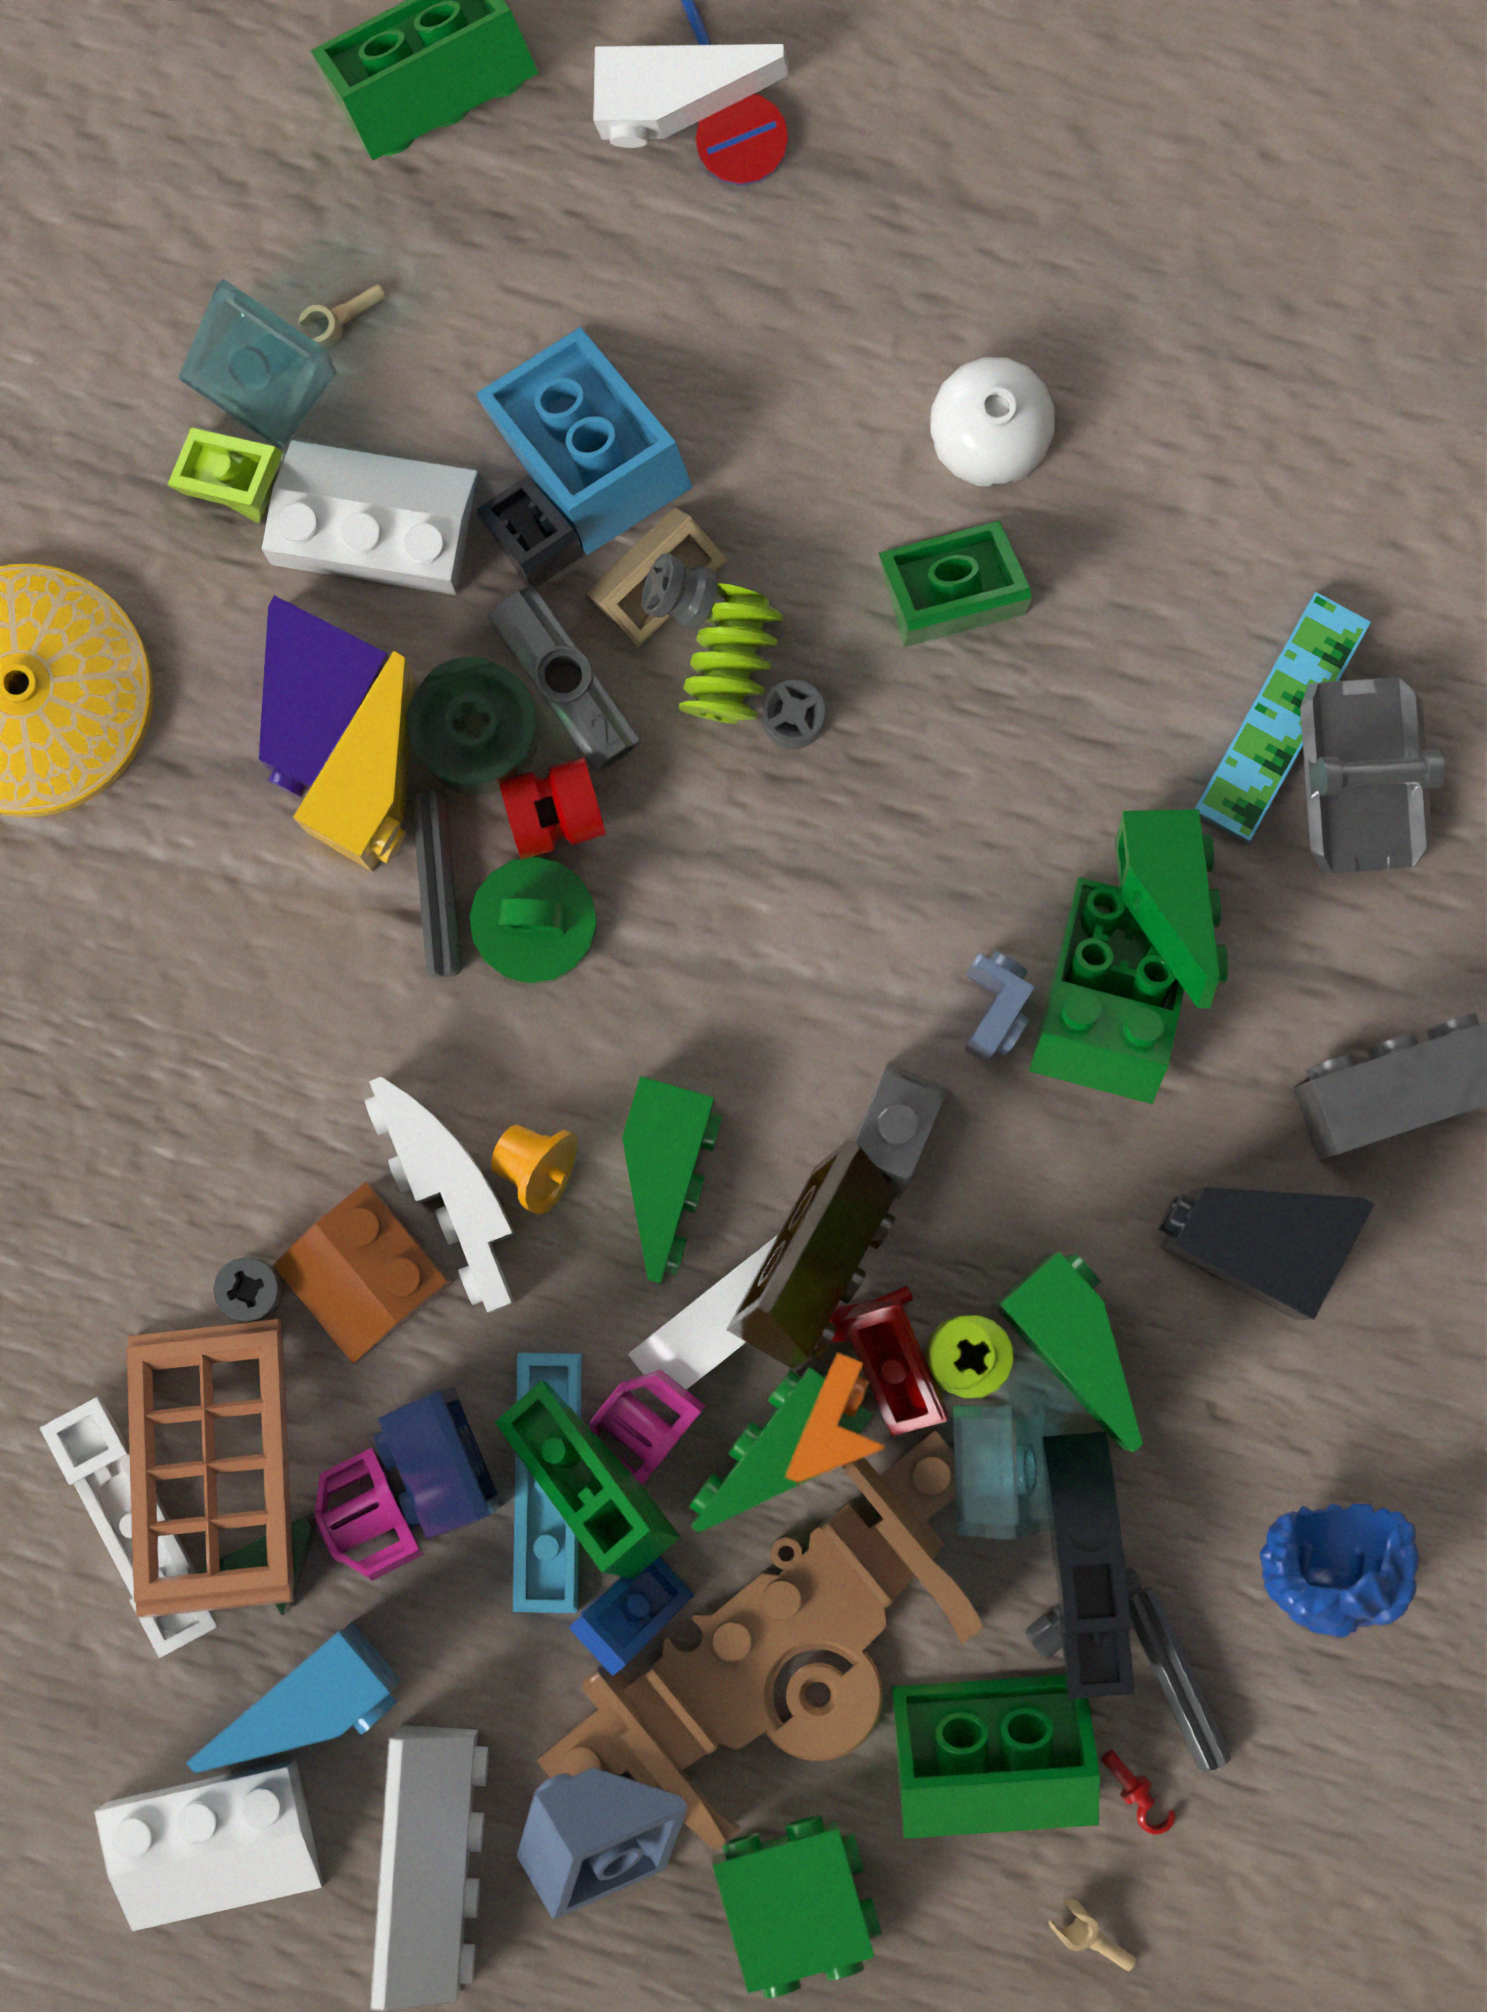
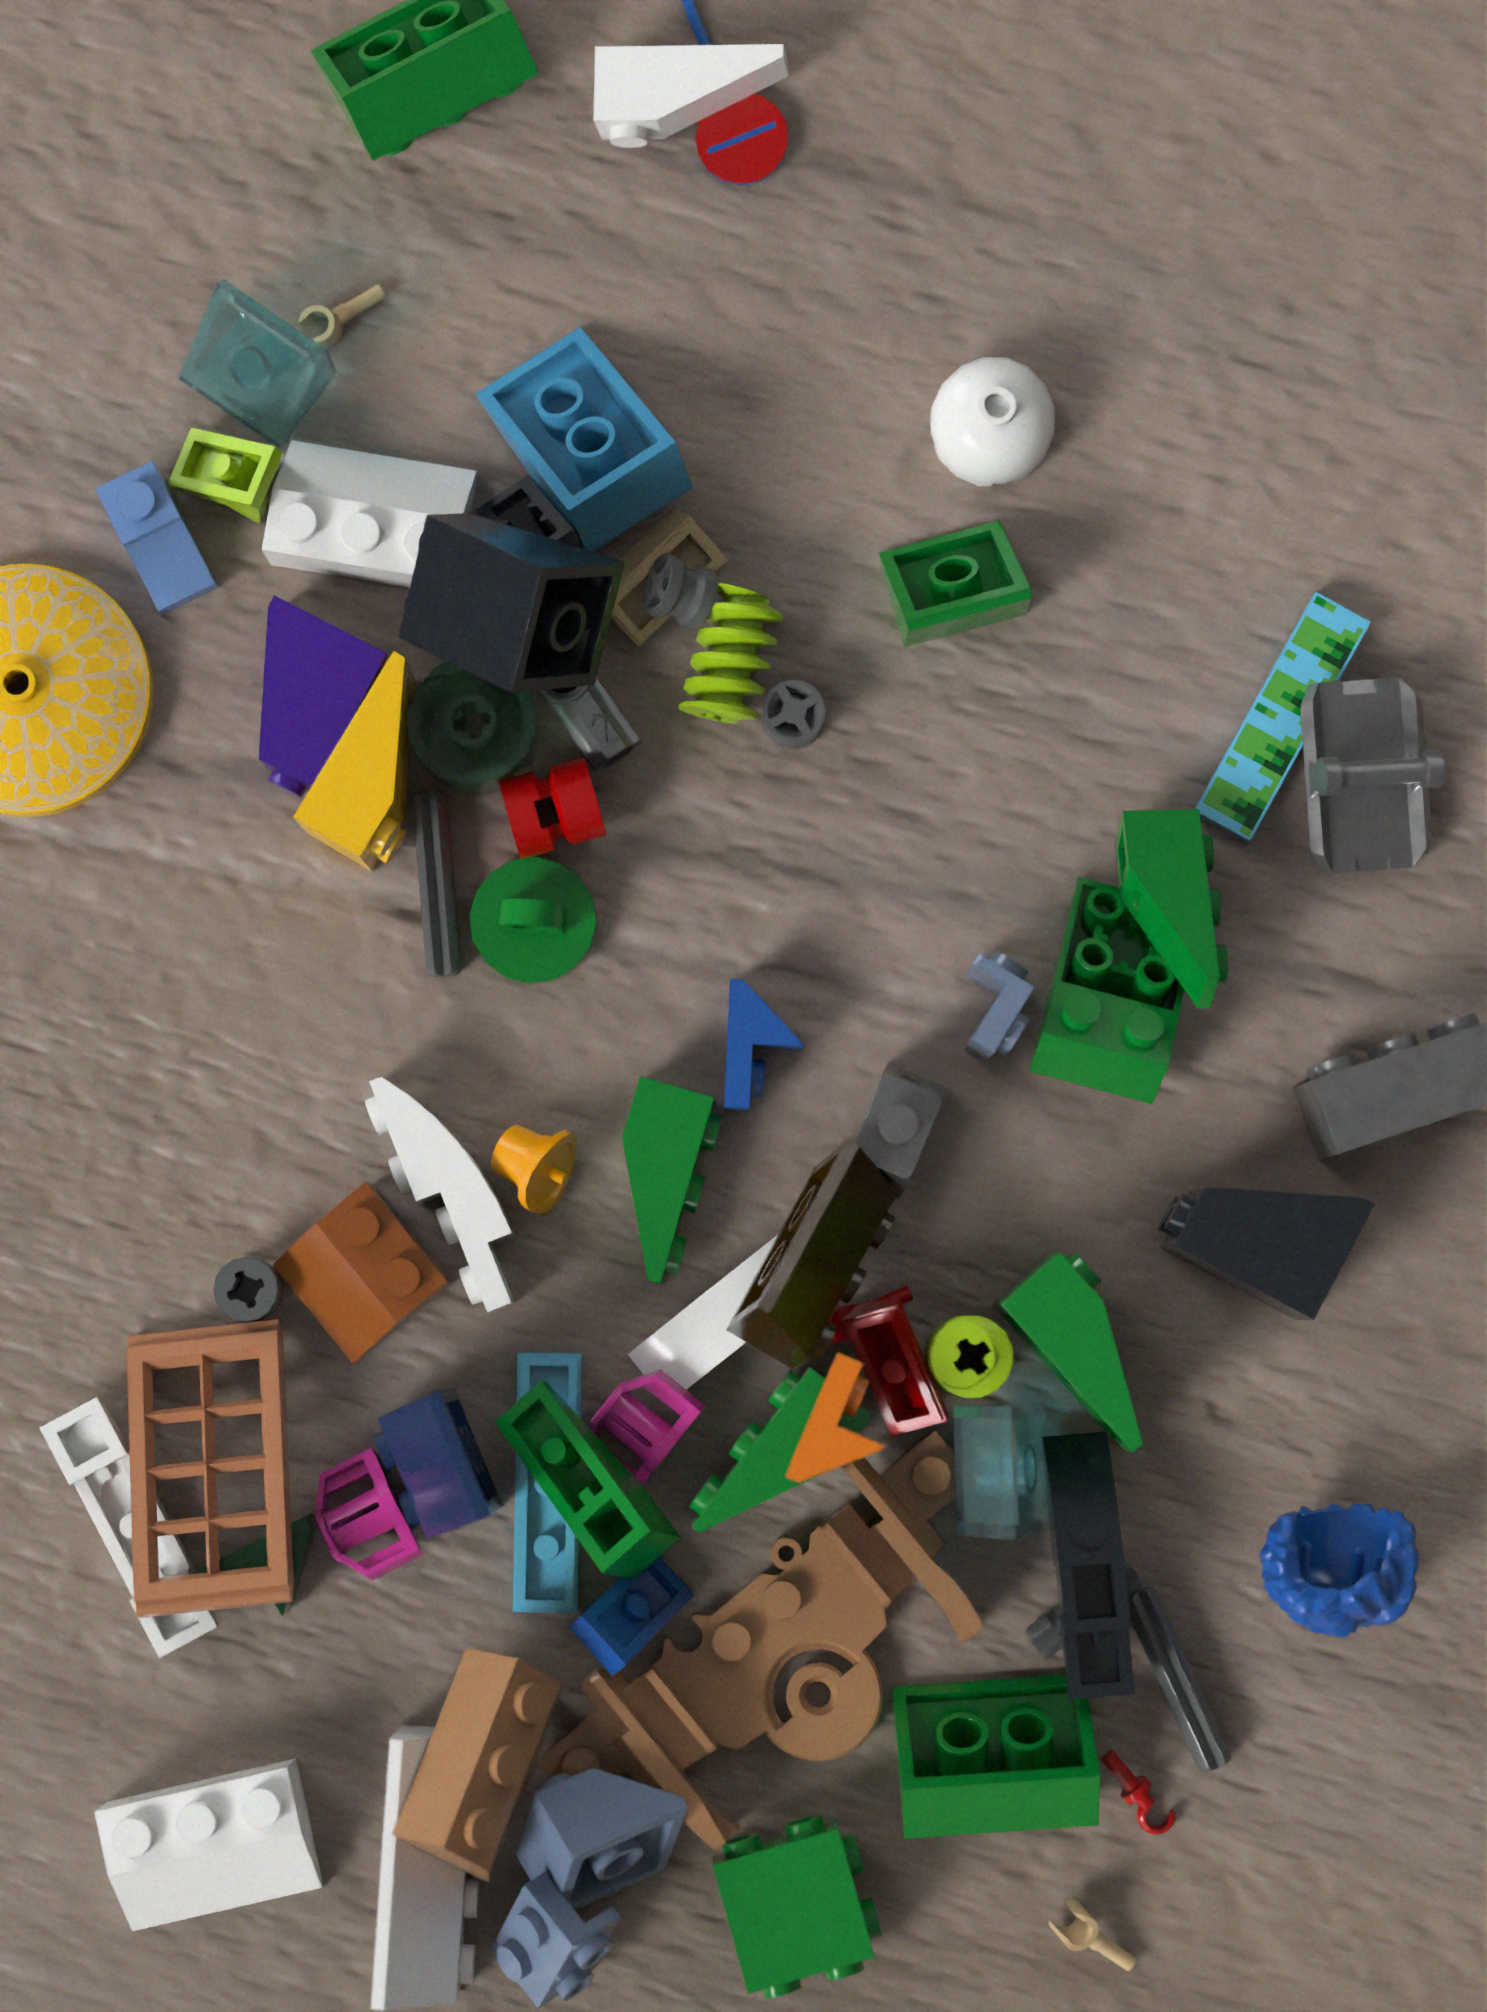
dark azure slope [186,1622,402,1773] -> none
none -> medium blue arch [95,461,218,615]
none -> medium nougat slope [392,1648,561,1882]
none -> black slope [398,513,625,693]
none -> sand blue bracket [491,1872,621,2009]
none -> blue slope [724,979,804,1112]

